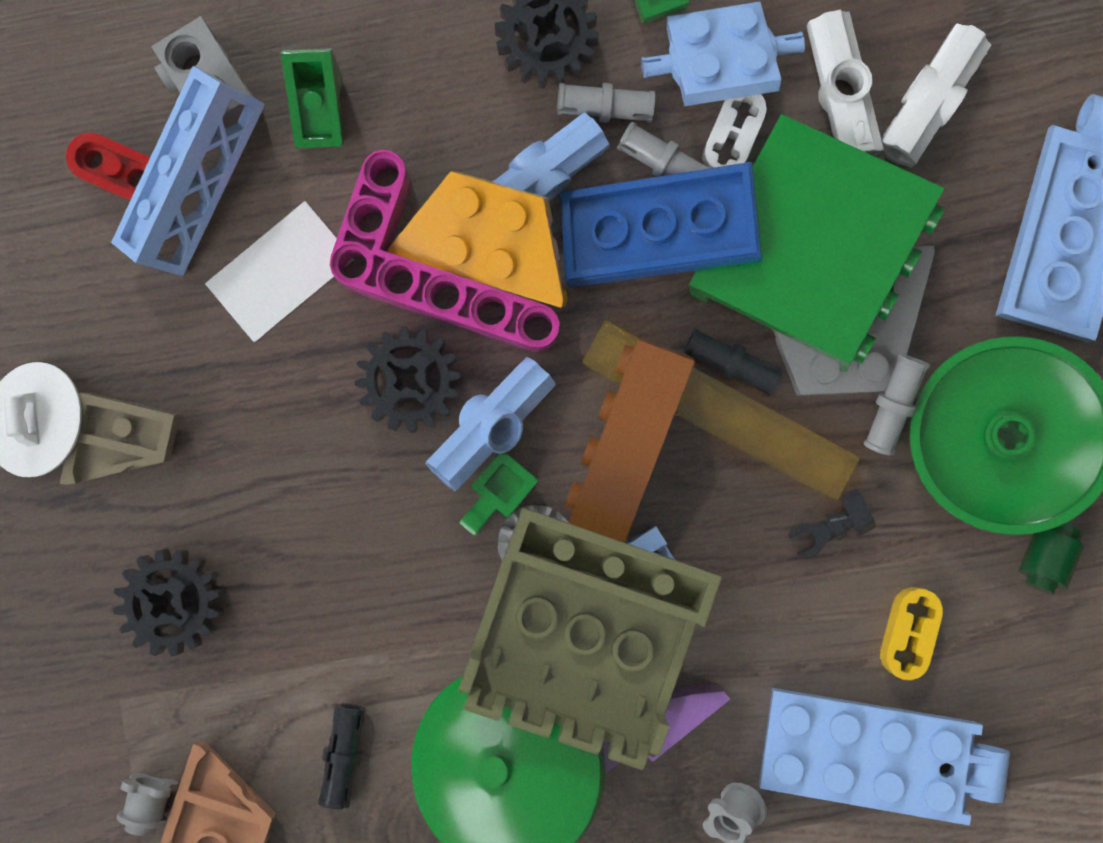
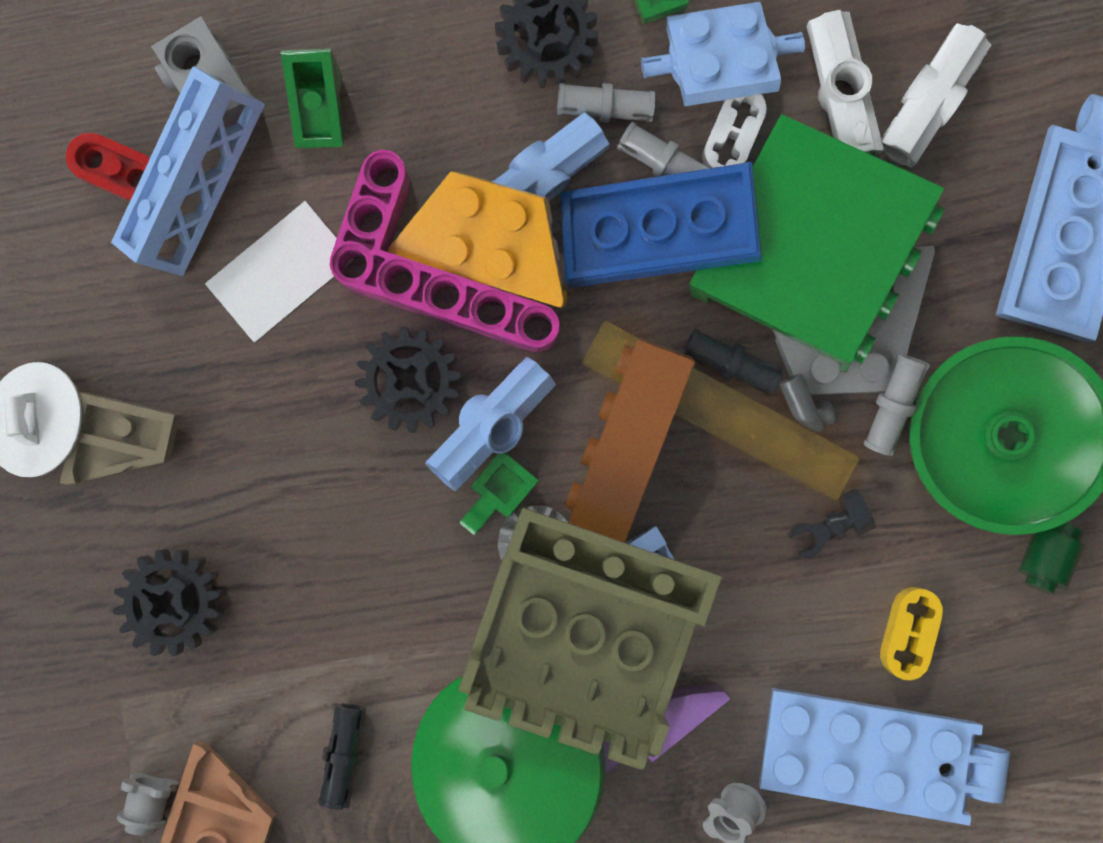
none -> dark grey arm [779,374,837,433]

